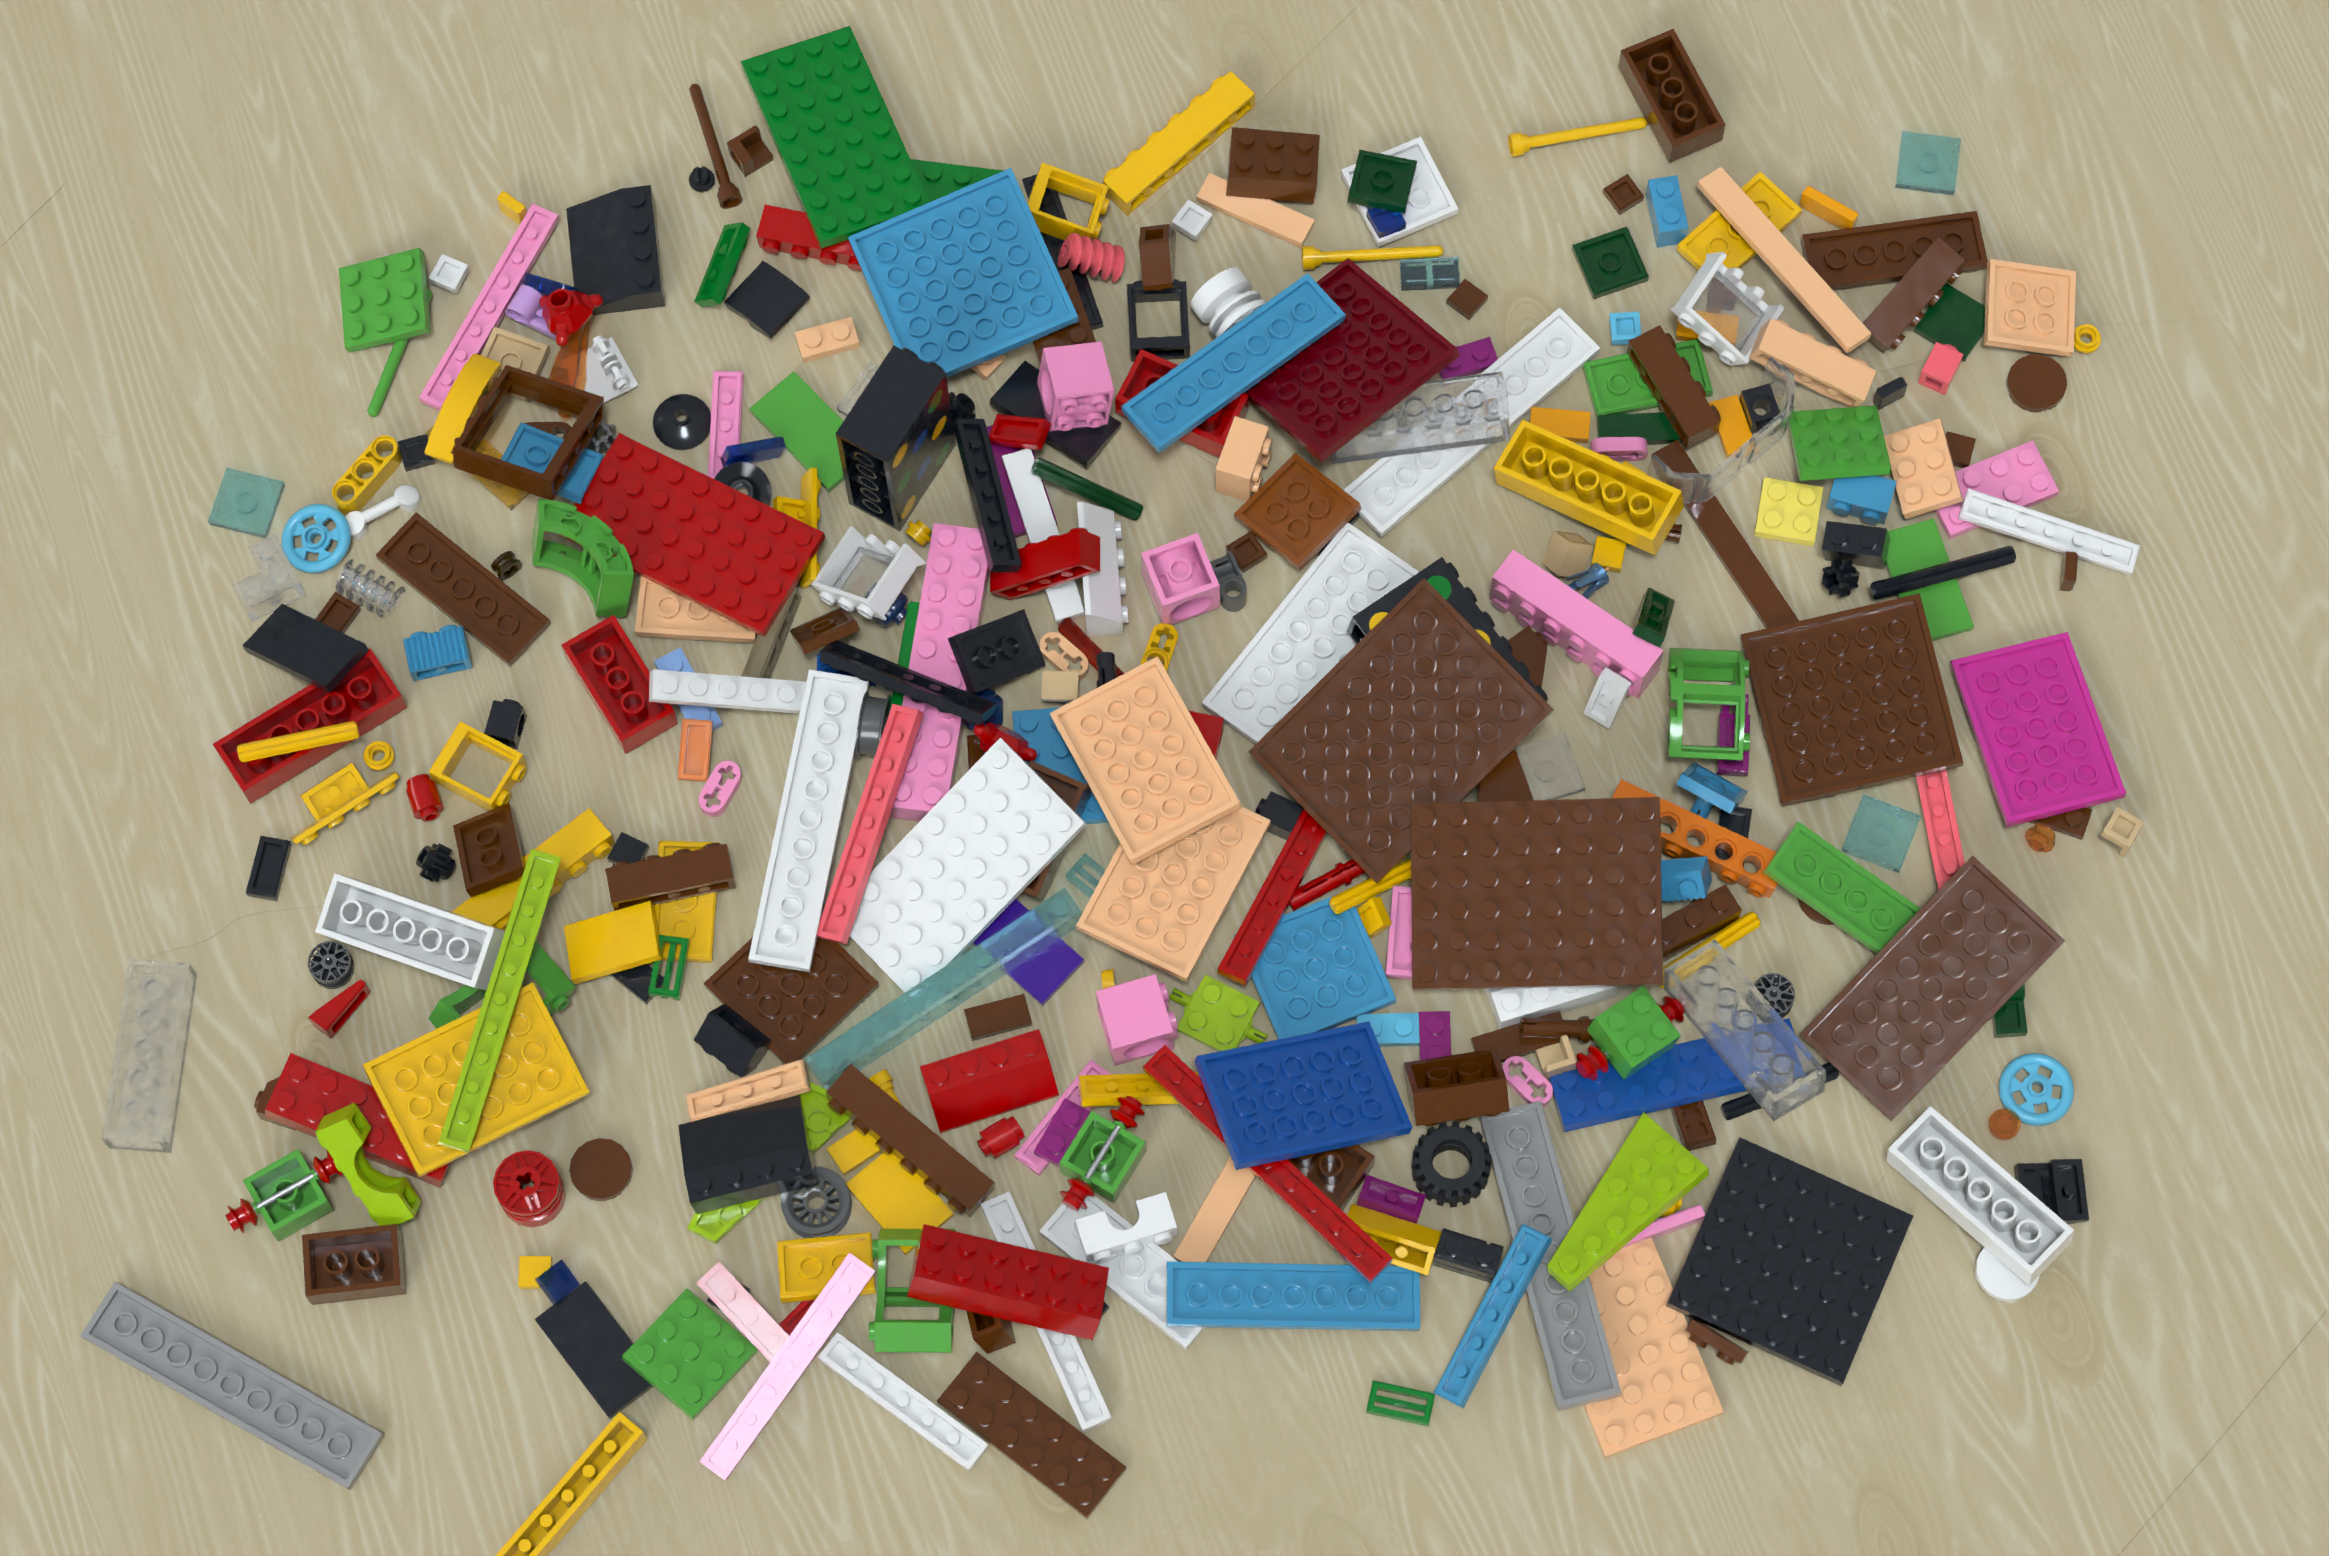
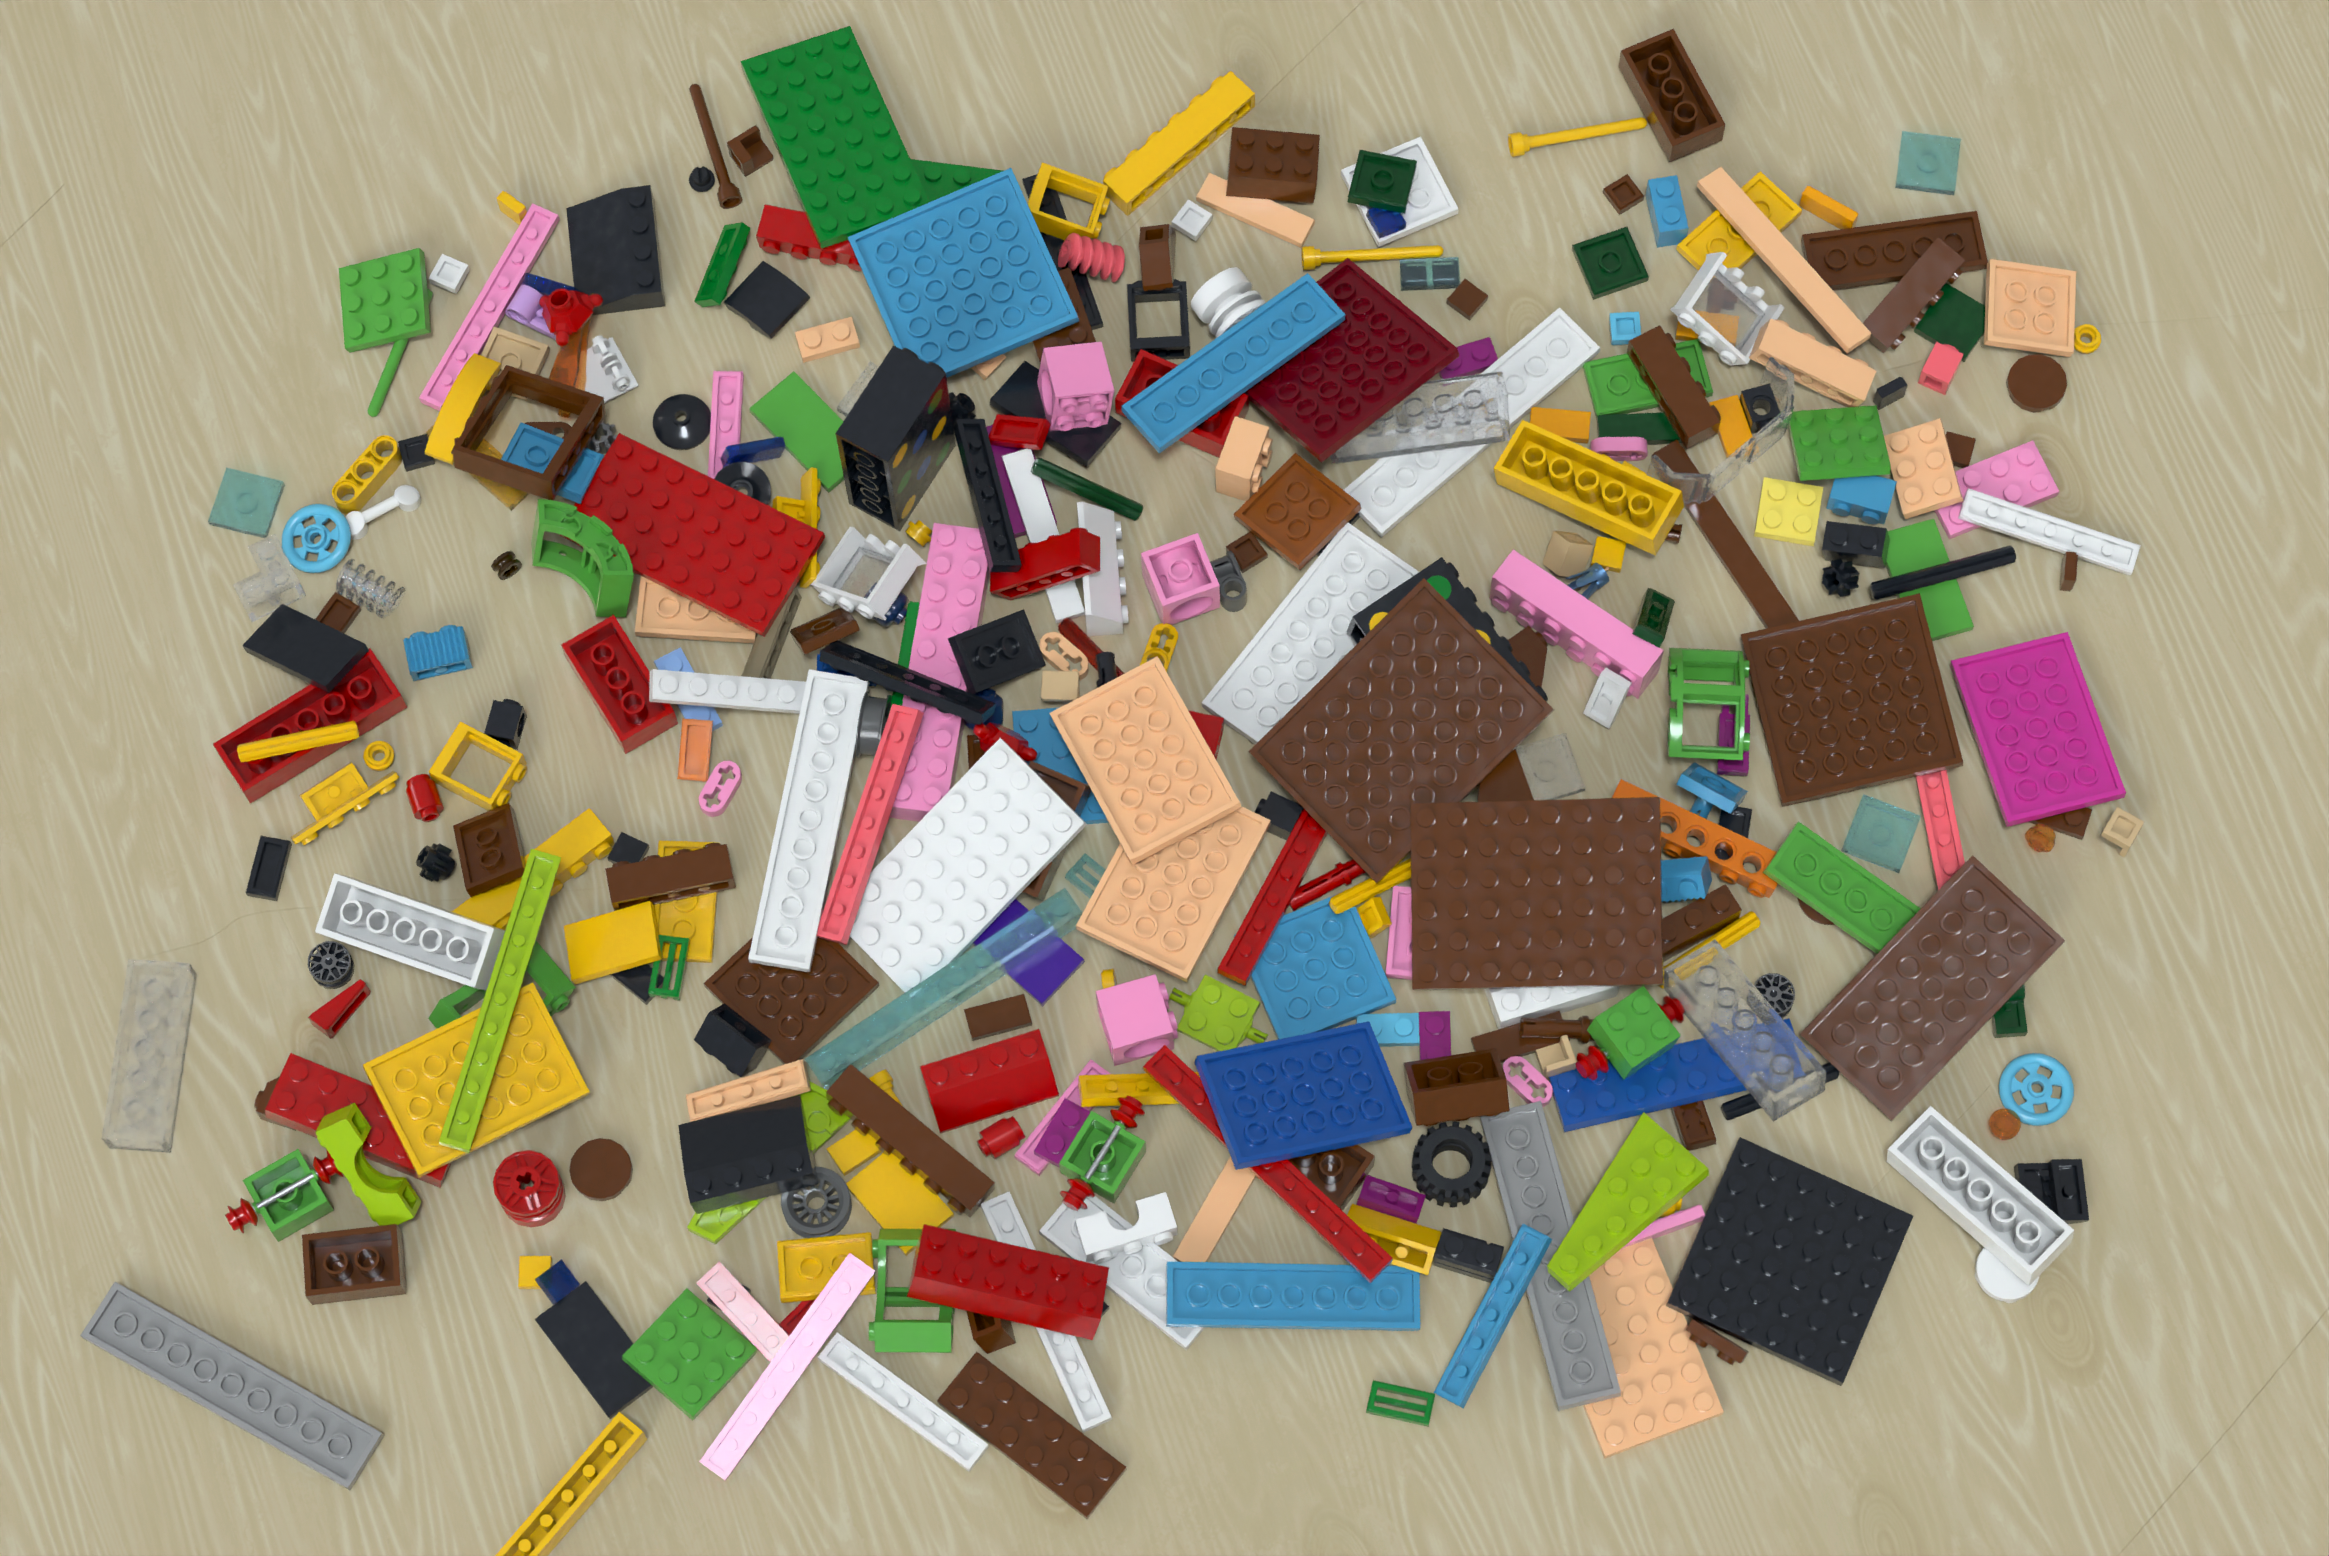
reddish brown plate [376,512,551,667] -> none

